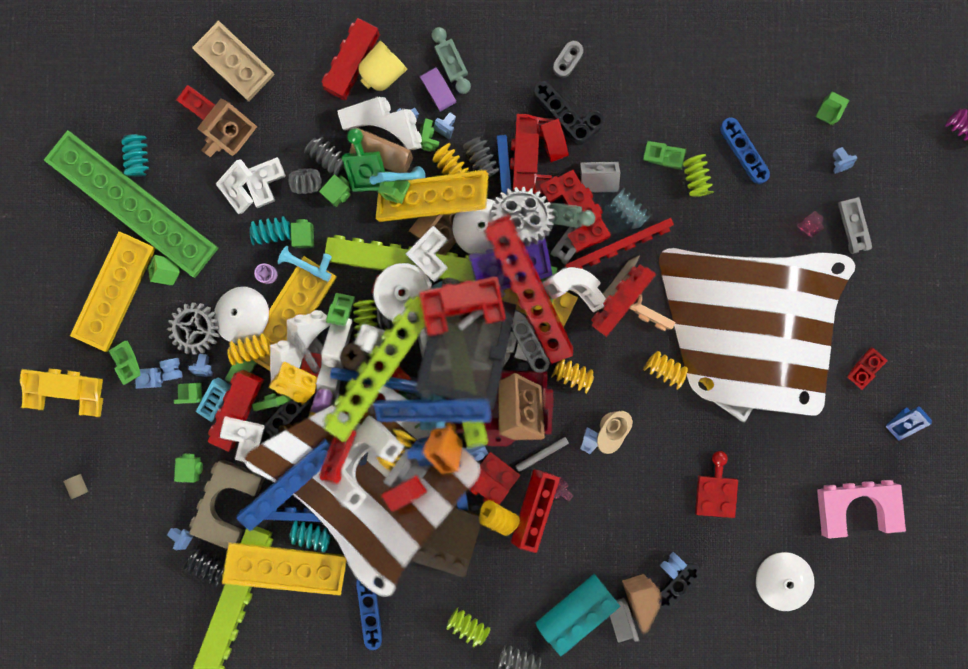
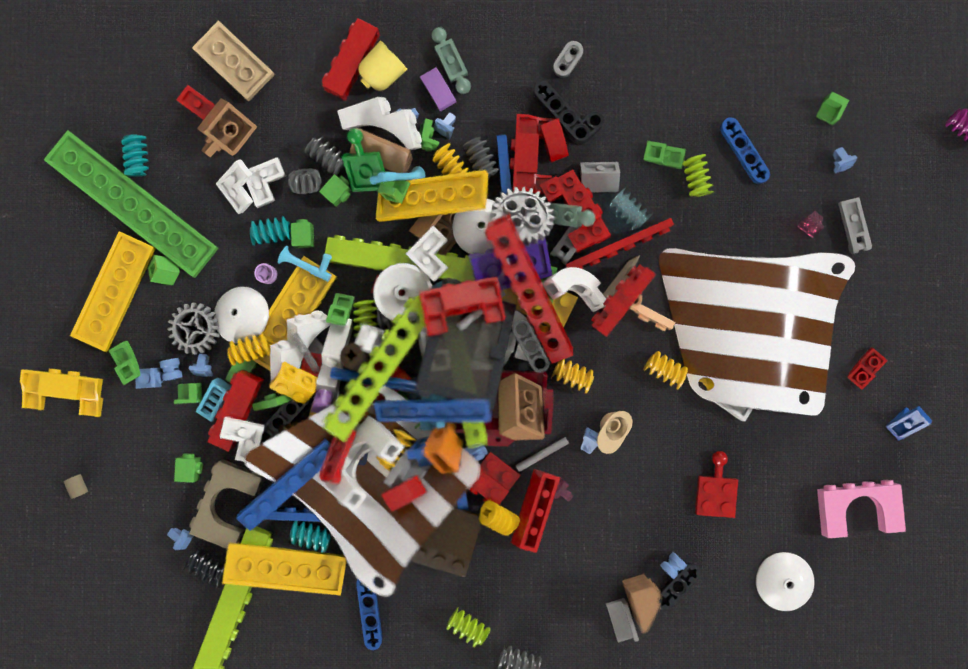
teal brick [535,574,621,656] -> none

